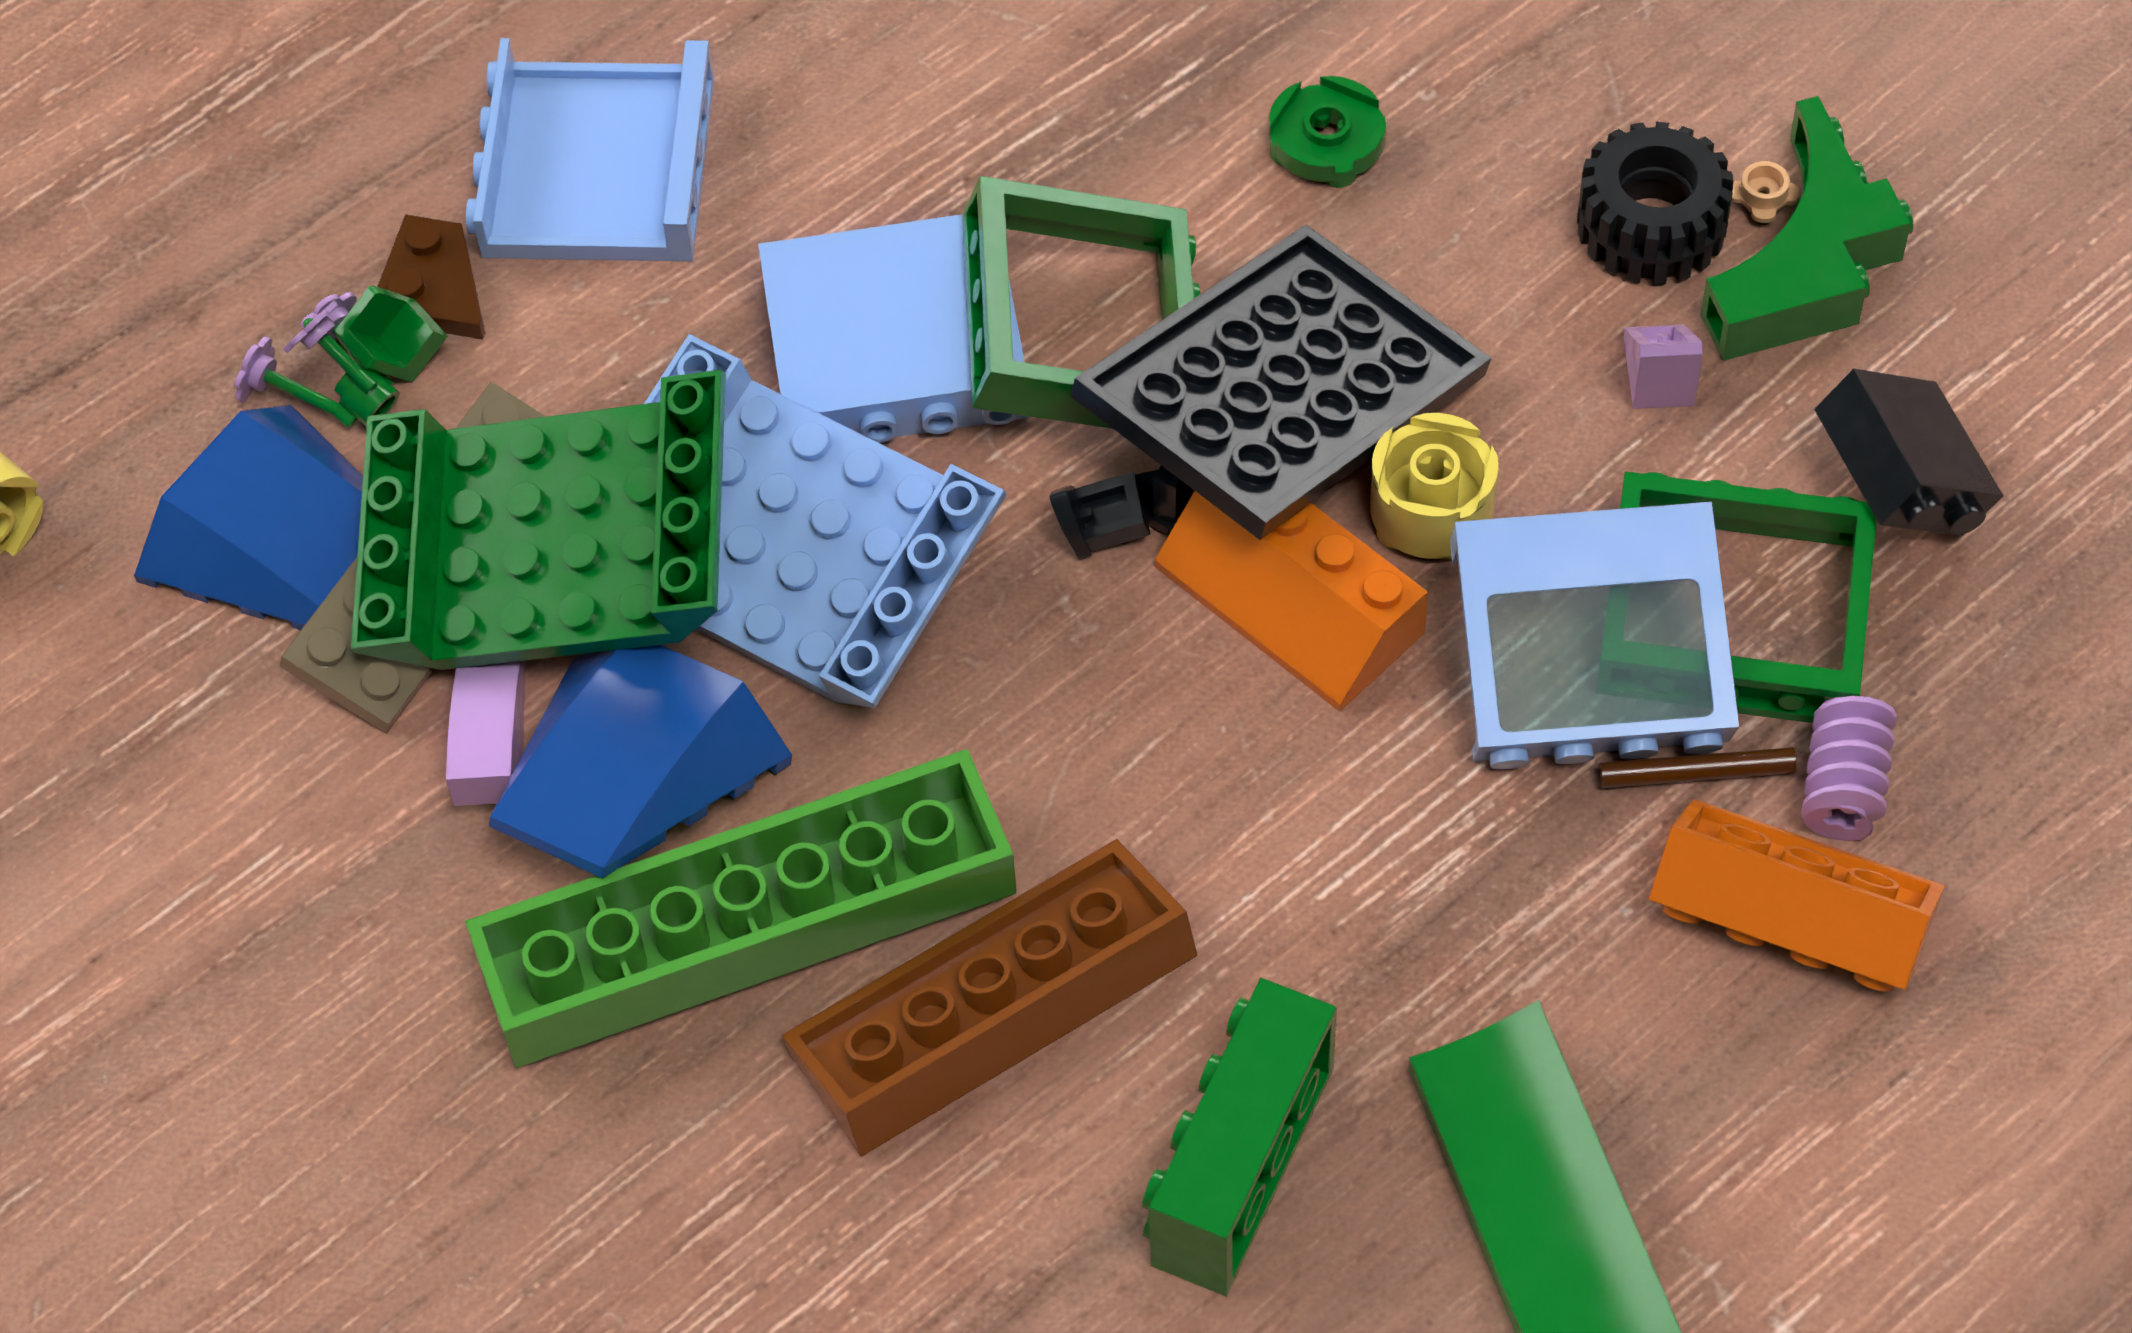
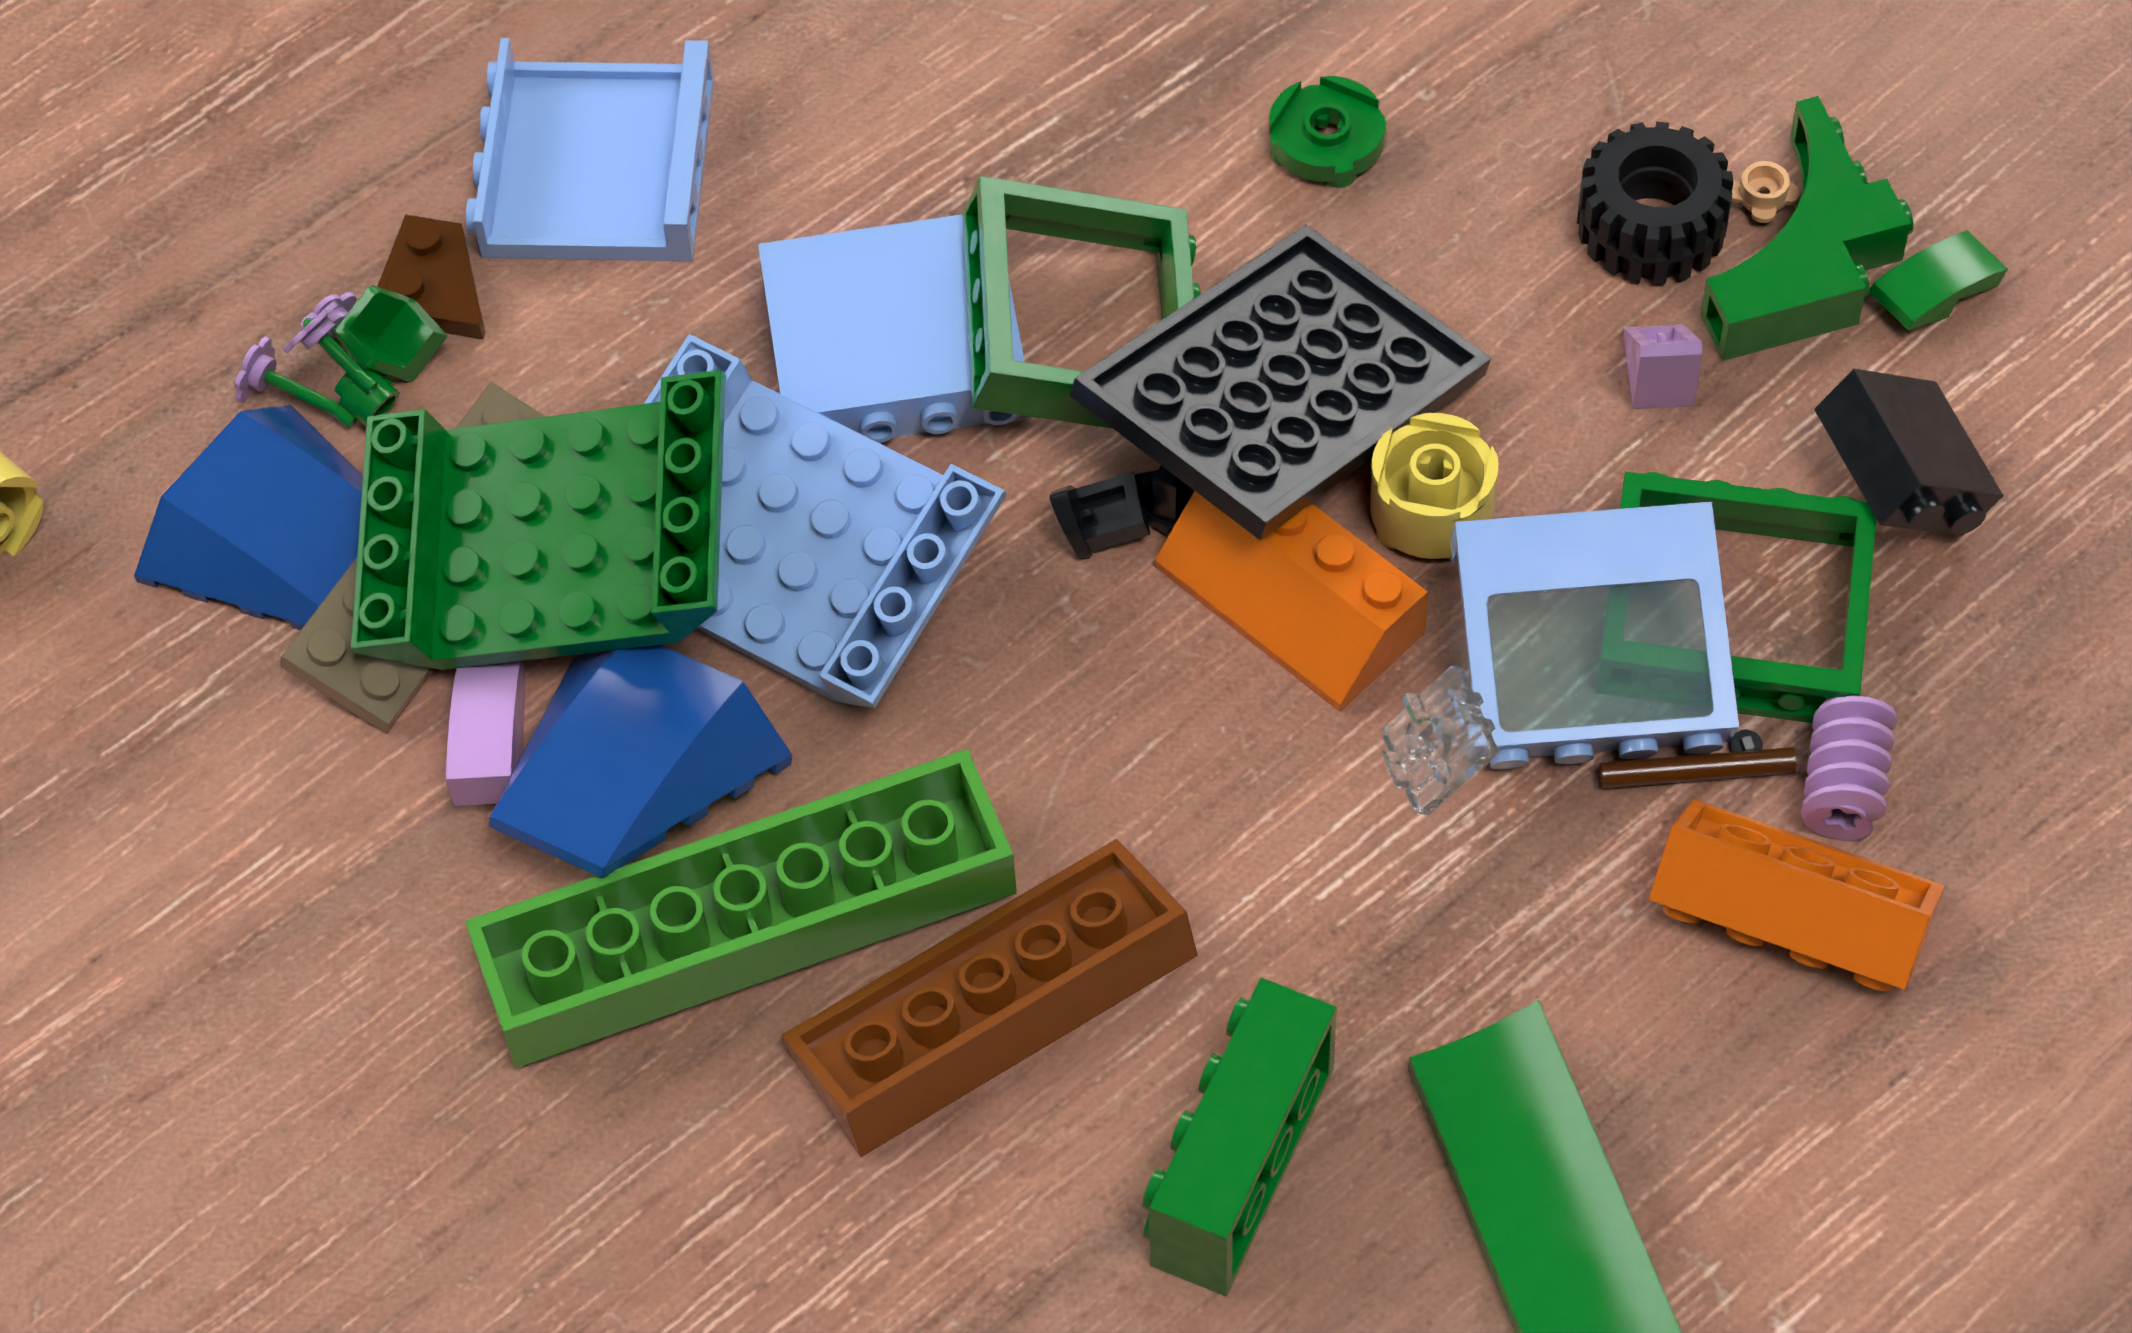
none -> clear piece [1381,665,1499,815]
none -> black piece [1730,729,1763,752]
none -> green slope [1870,230,2008,331]

